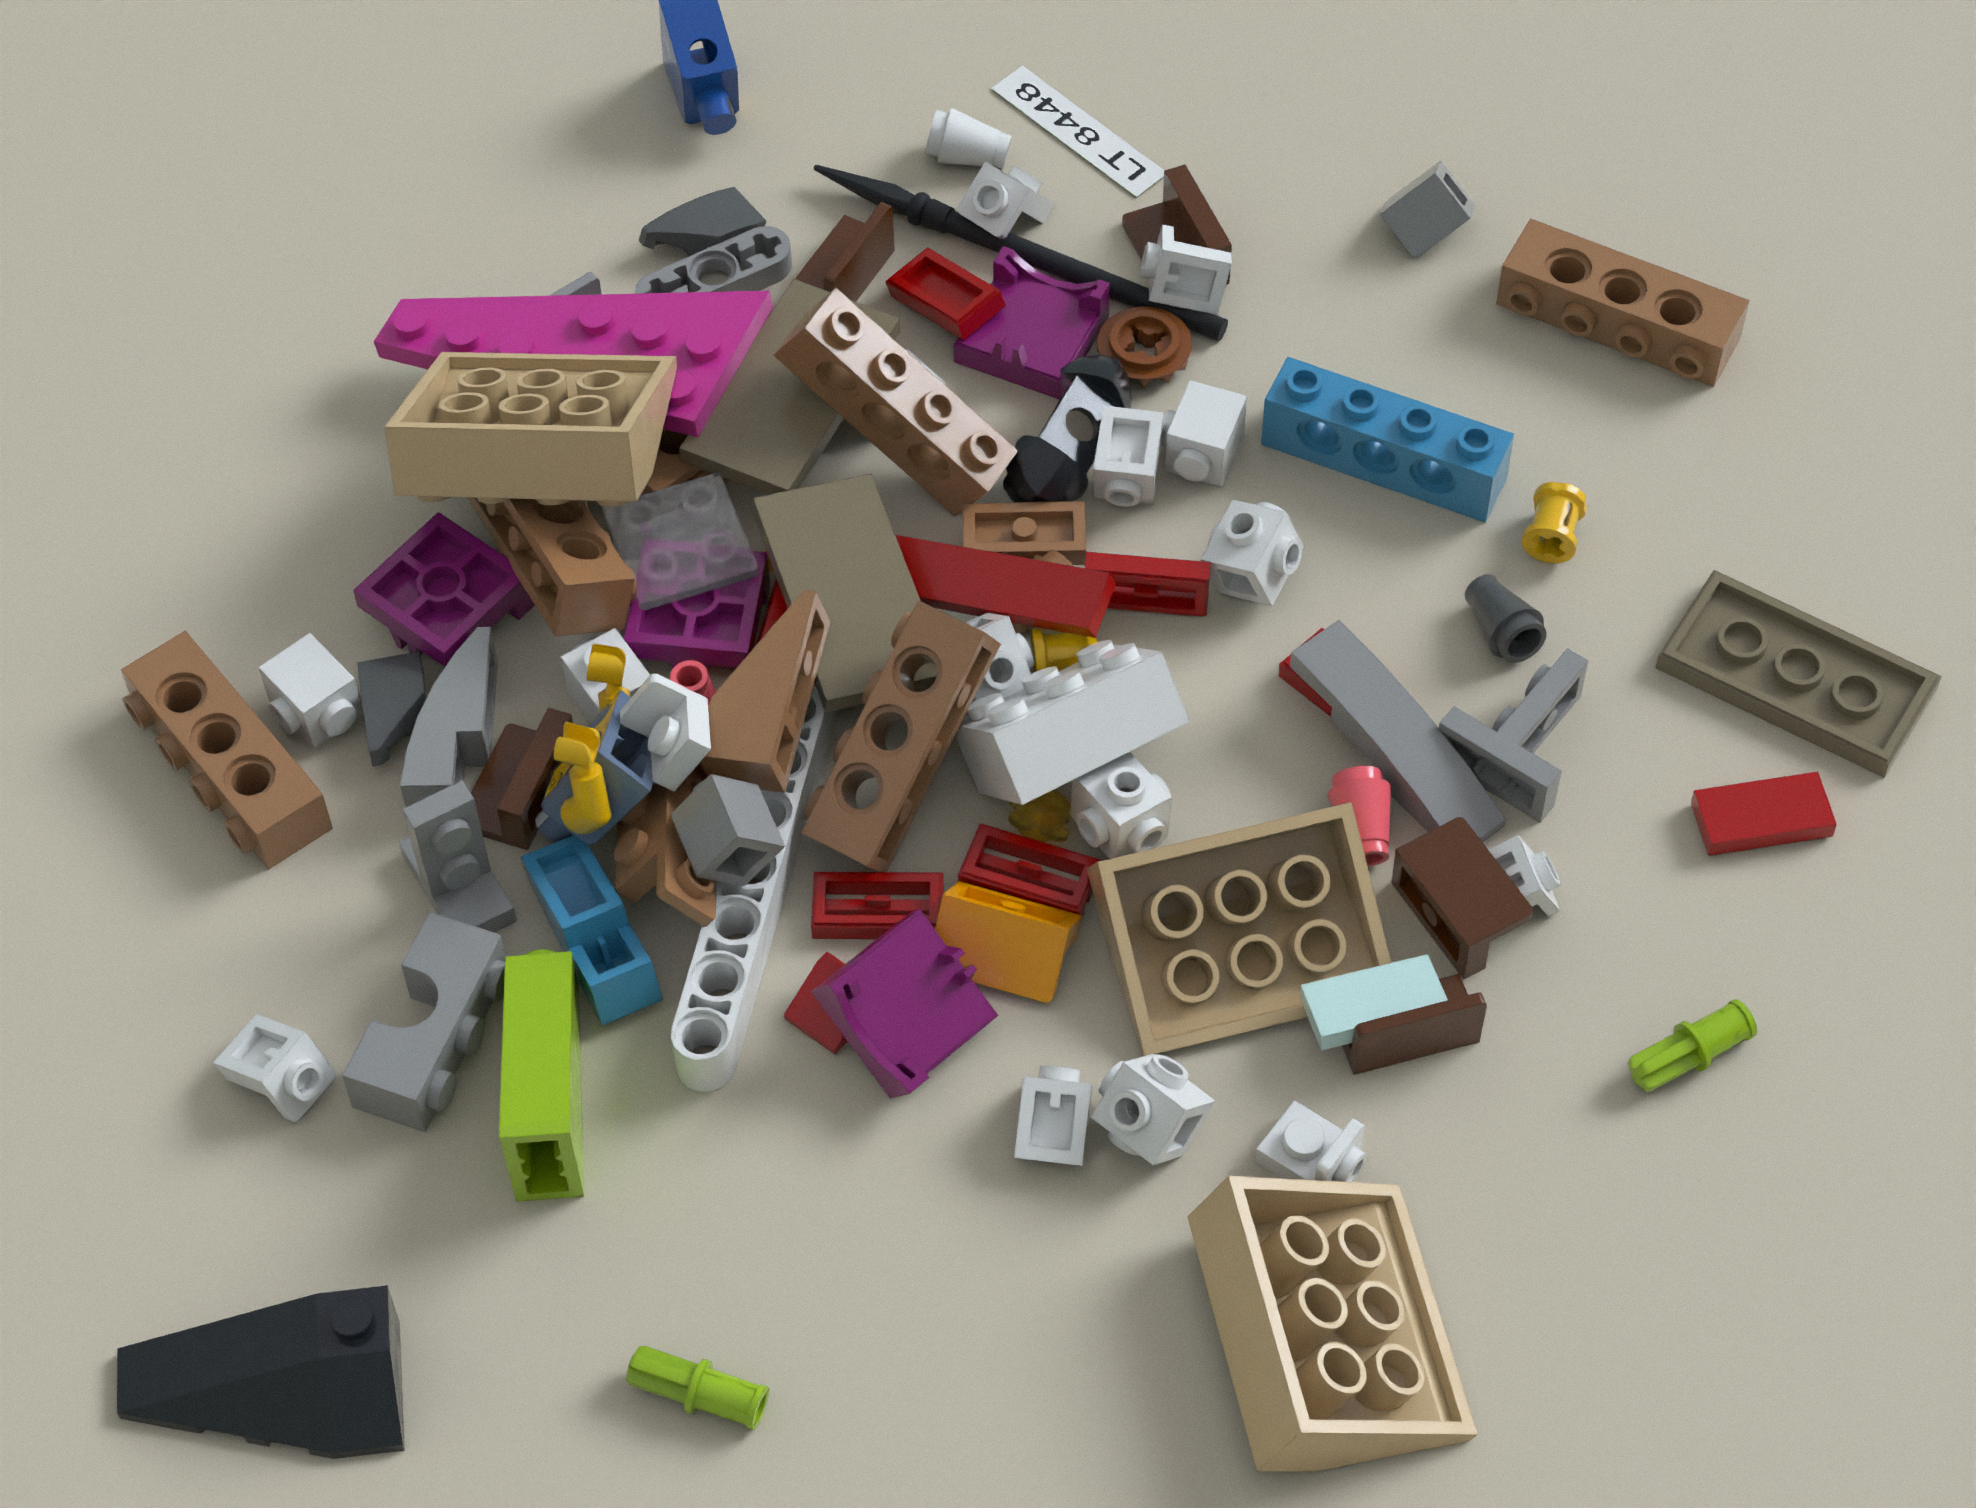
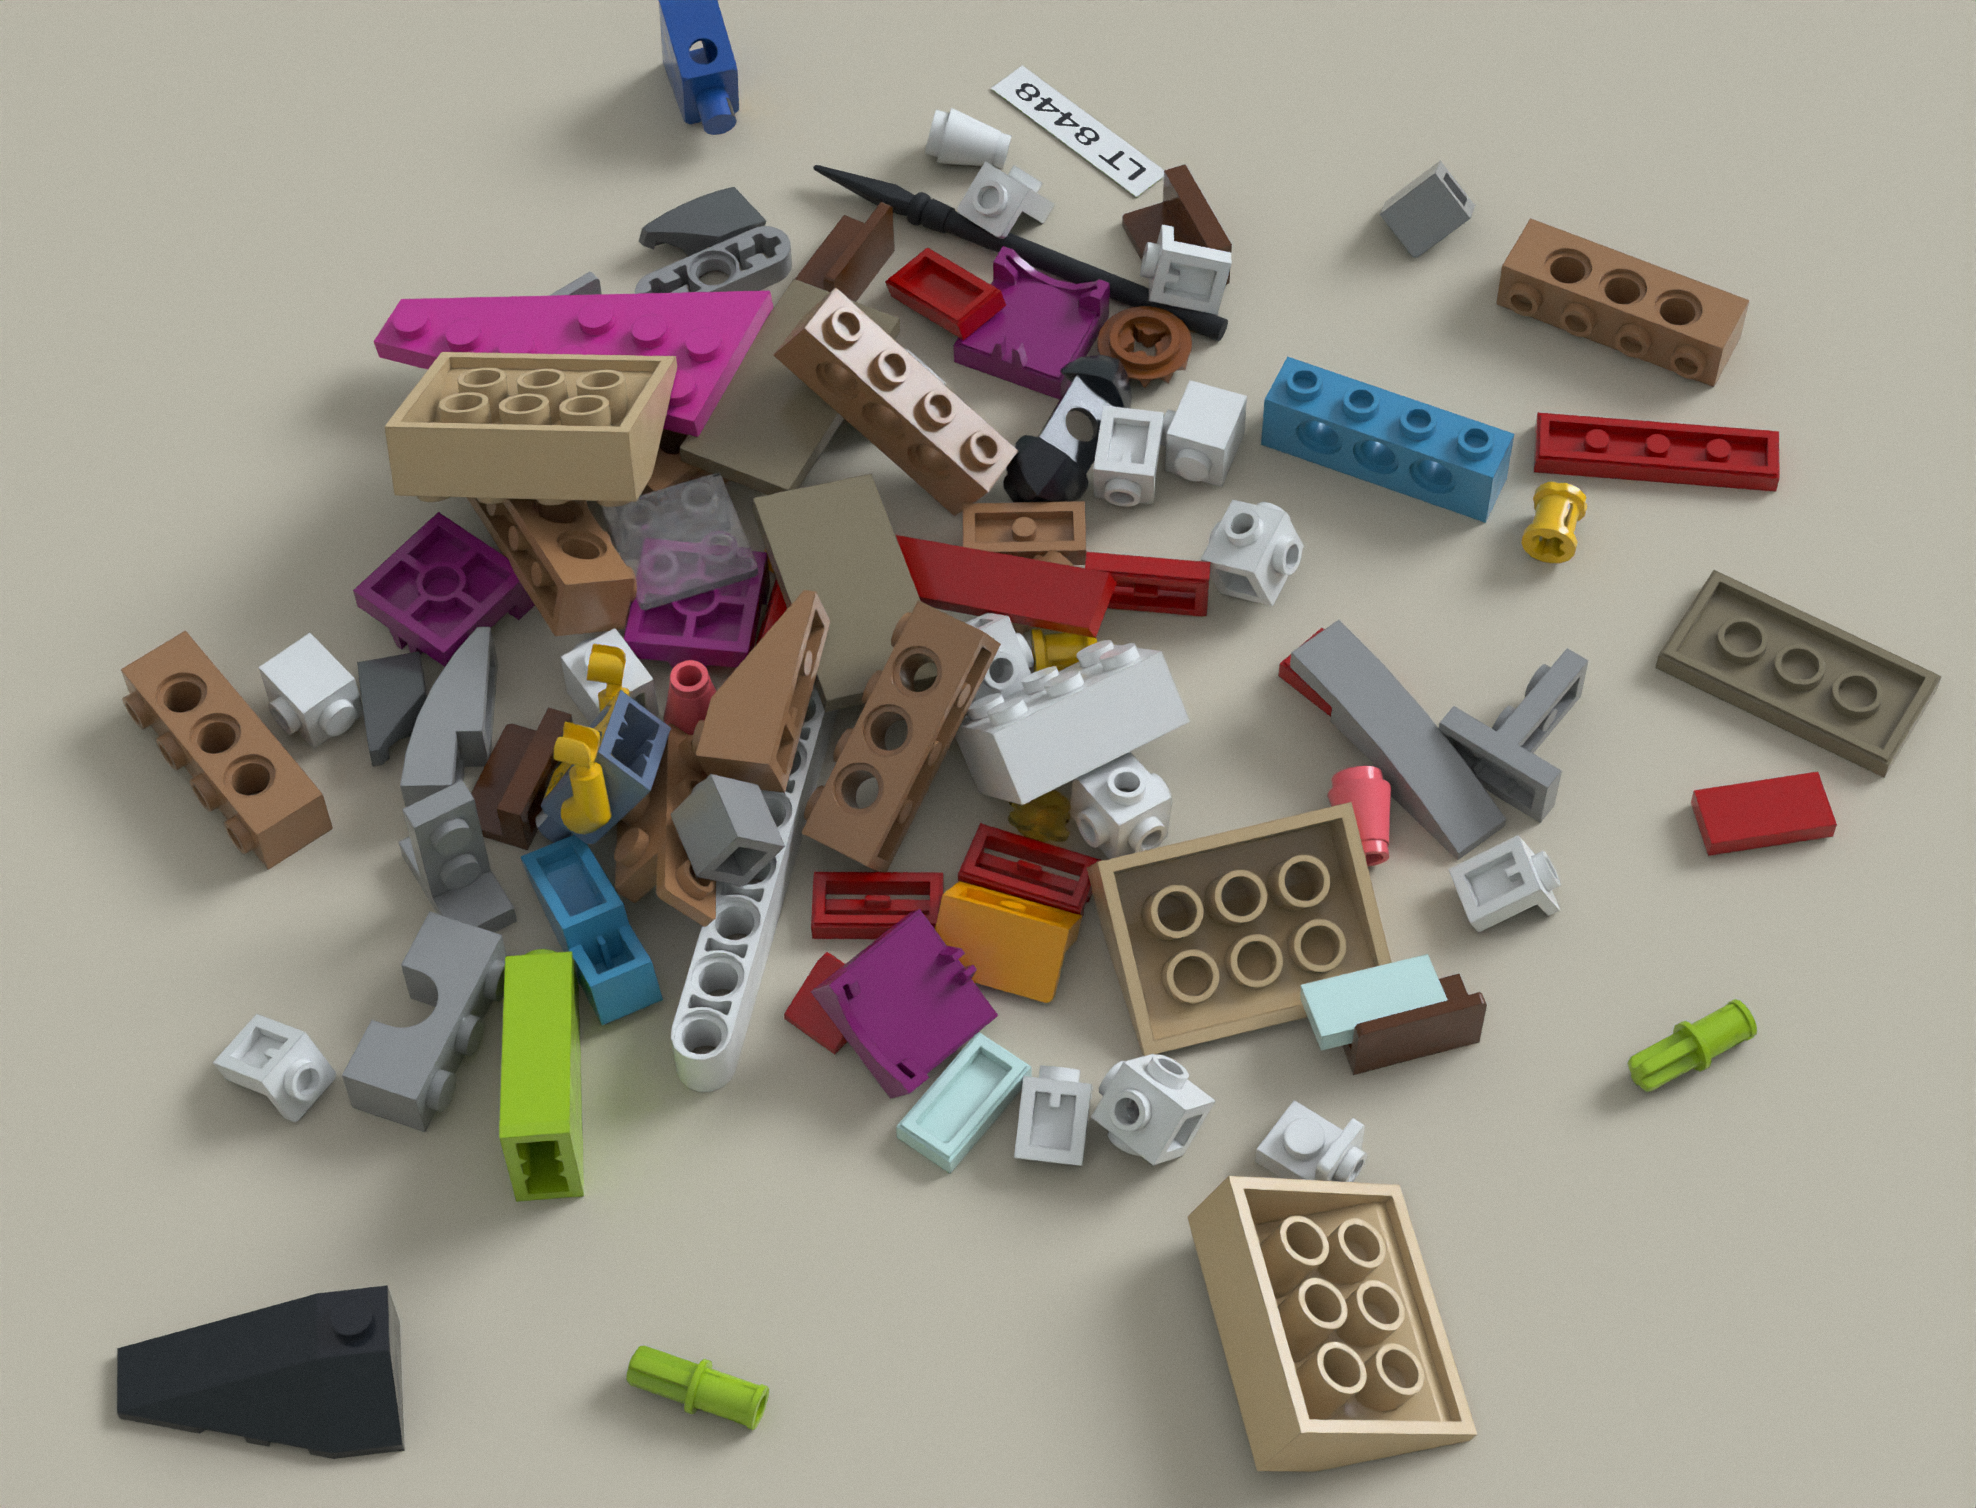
white bracket [620,674,711,792] -> none
reddish brown panel [1391,817,1533,980] -> none
dark grey cone [1464,574,1547,663] -> none
none -> light aqua tile [896,1032,1032,1174]
none -> red tile [1534,412,1780,492]

